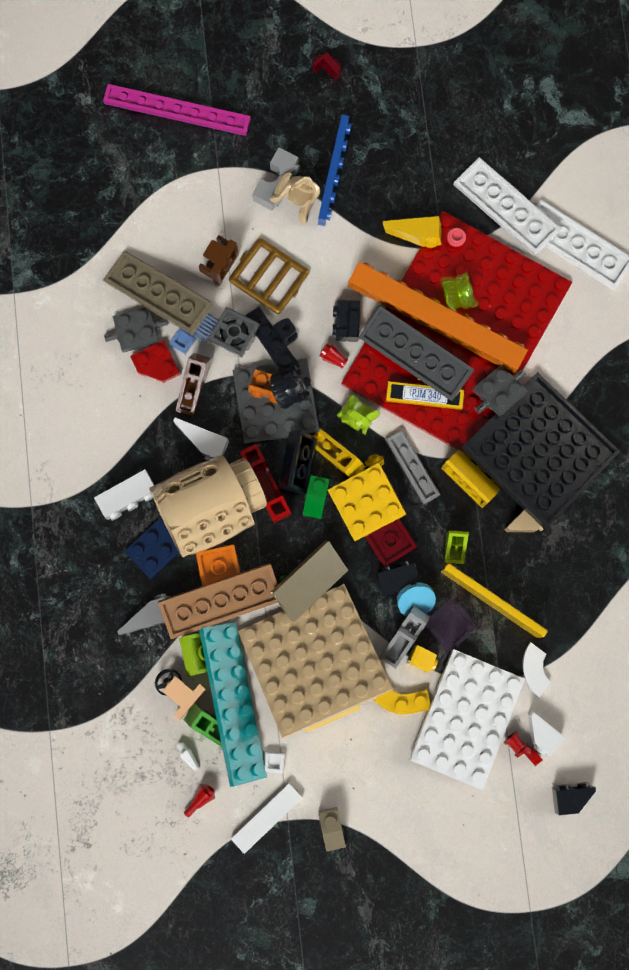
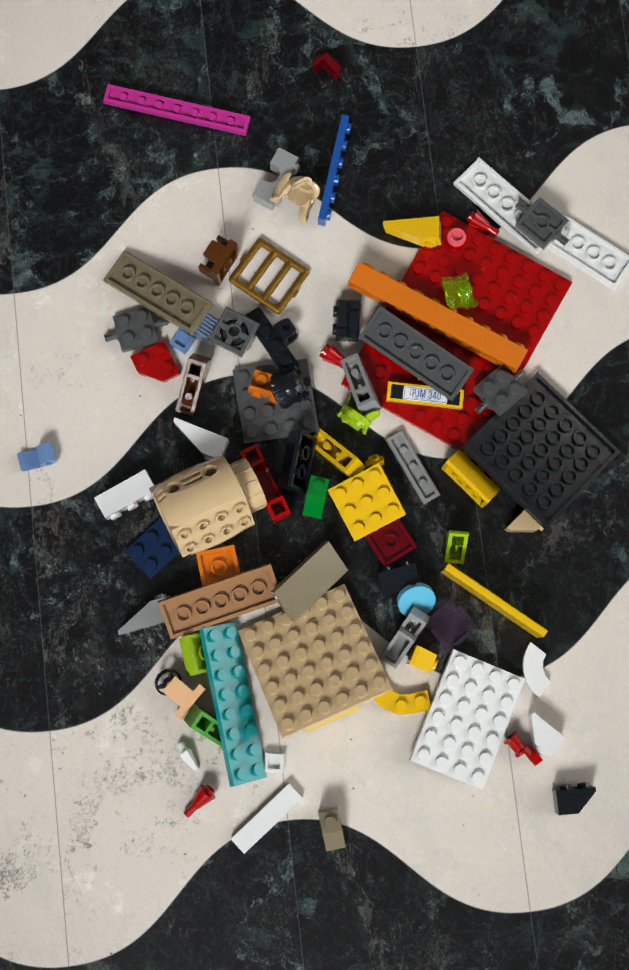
none -> medium blue panel [17,443,57,471]
none -> light grey slope [340,353,381,416]
none -> red cone [466,209,499,237]
none -> dark grey plate [515,197,569,250]

